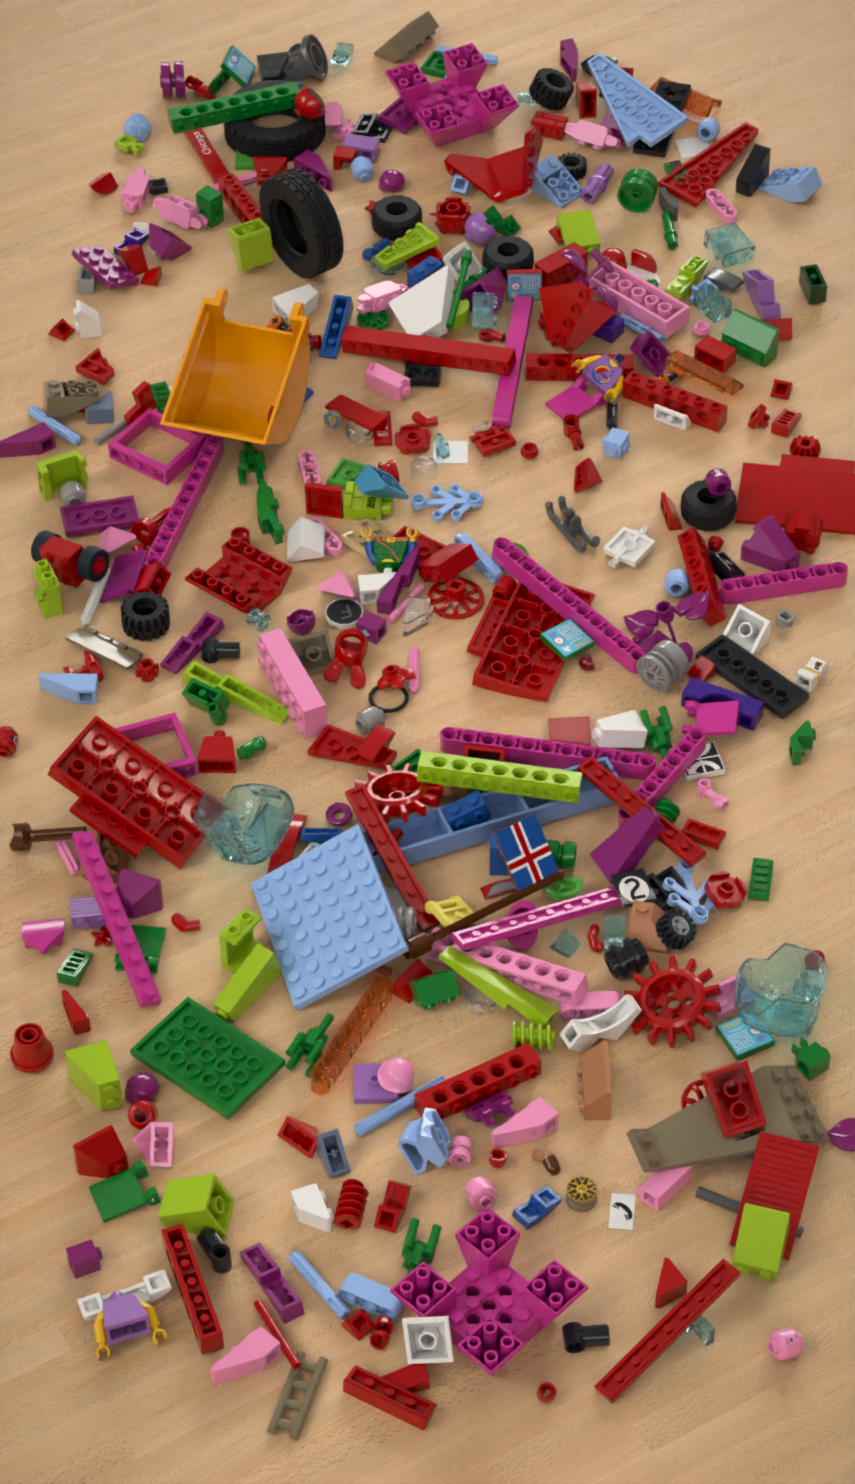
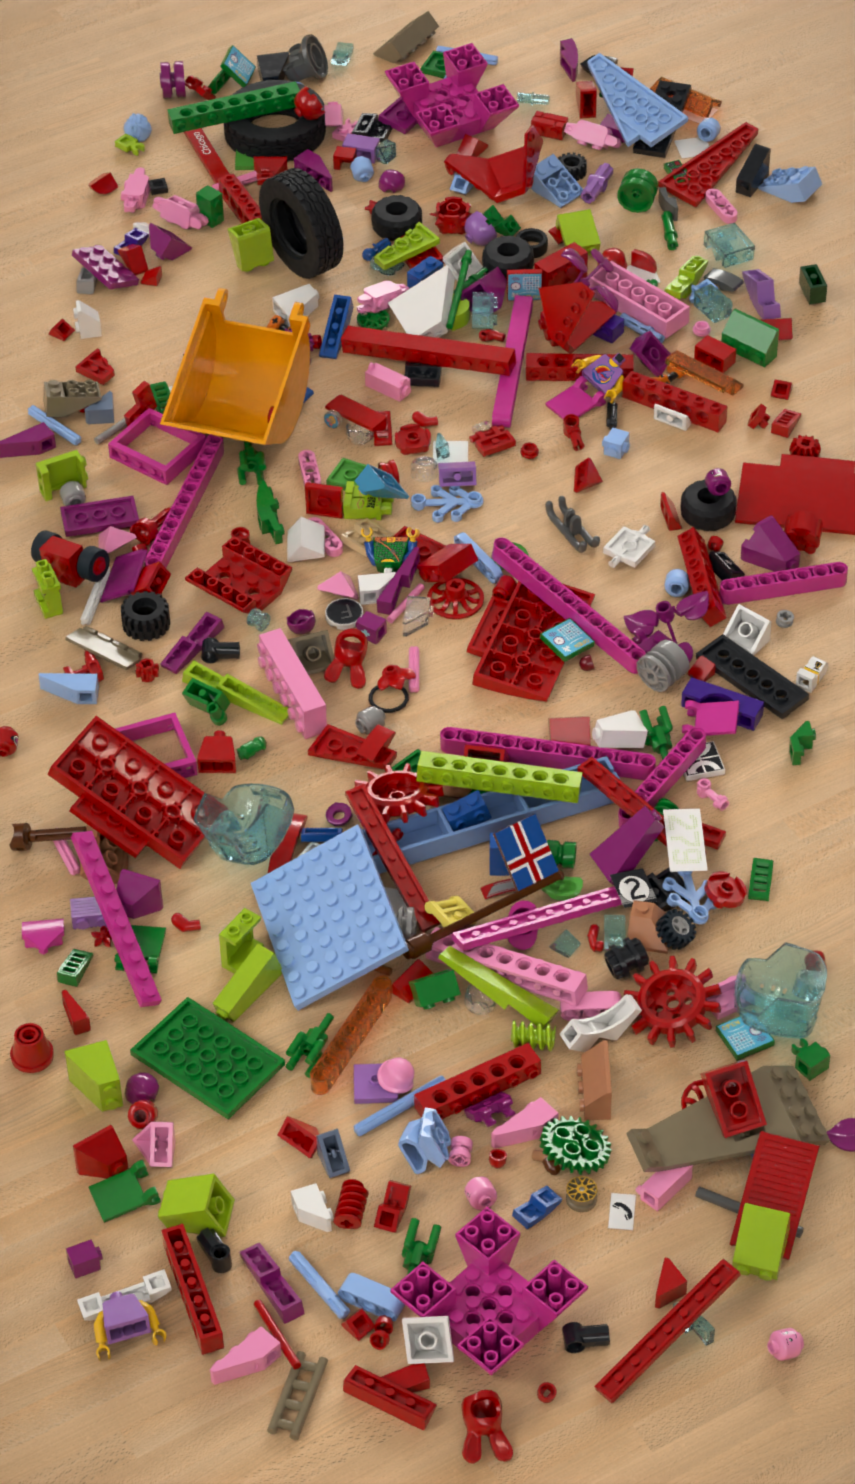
black tyre [529,68,574,110] -> none
none -> clear light blue slope [376,139,396,164]
none -> medium lavender brick [438,461,477,487]
none -> red slope [456,134,488,157]
none -> red piece [461,1389,513,1464]
none -> black tyre [516,228,548,258]
none -> green gear [539,1116,612,1175]
none -> white sticker [663,809,708,872]

